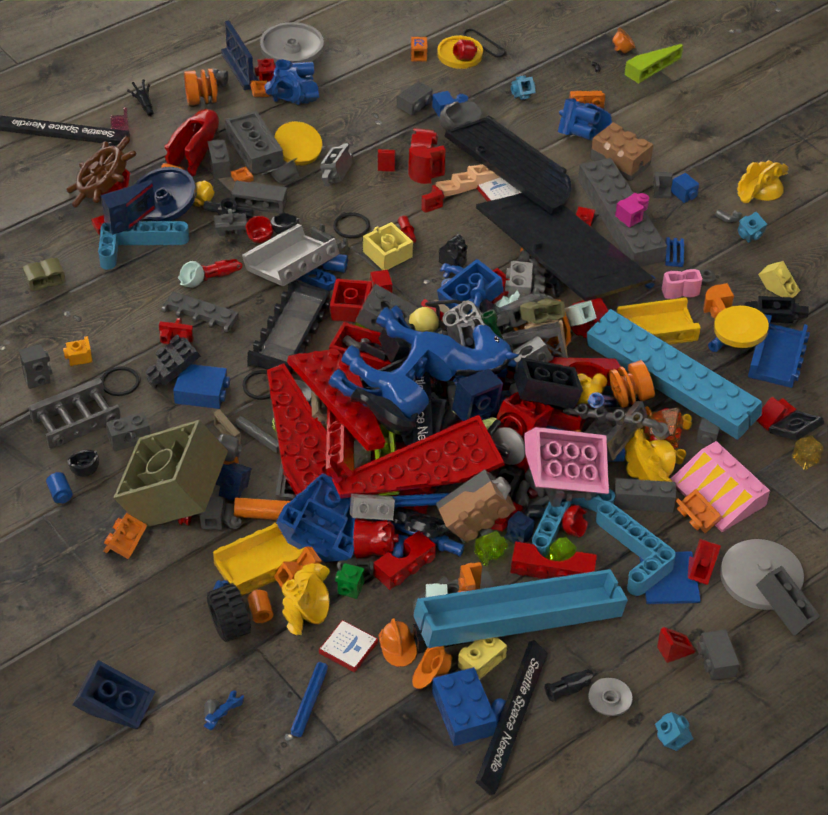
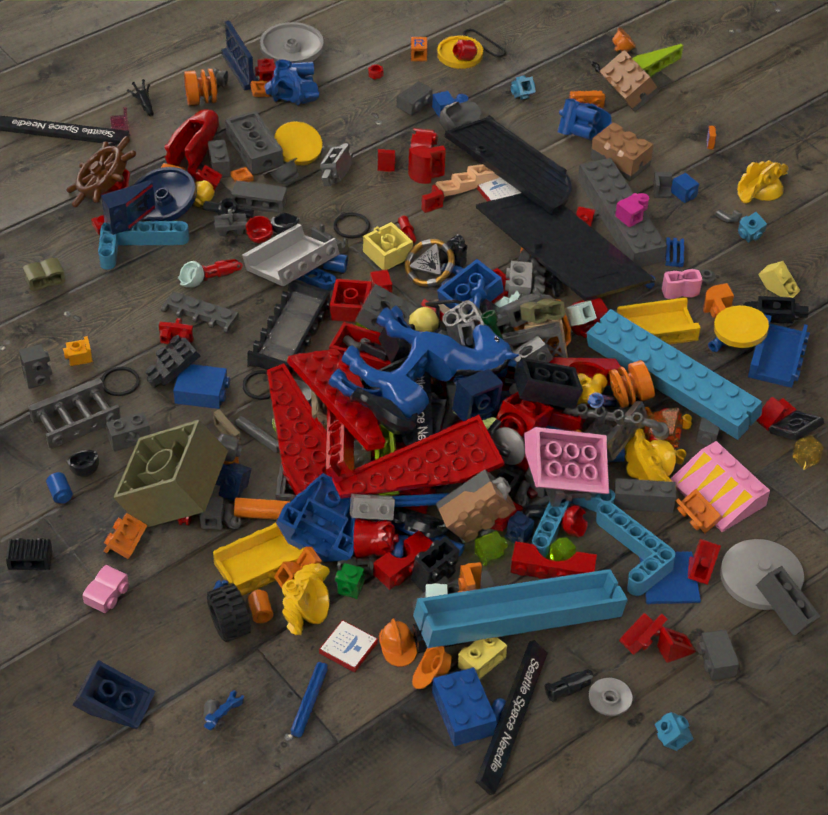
none -> black brick [6,538,52,570]
none -> bright pink brick [83,565,129,613]
none -> red bracket [194,165,223,190]
none -> red tile [368,64,384,79]
none -> piece [405,239,455,287]
none -> black brick [411,536,460,593]
none -> medium nougat piece [600,50,660,112]
none -> red bracket [619,613,668,655]
none -> orange tile [707,126,716,149]

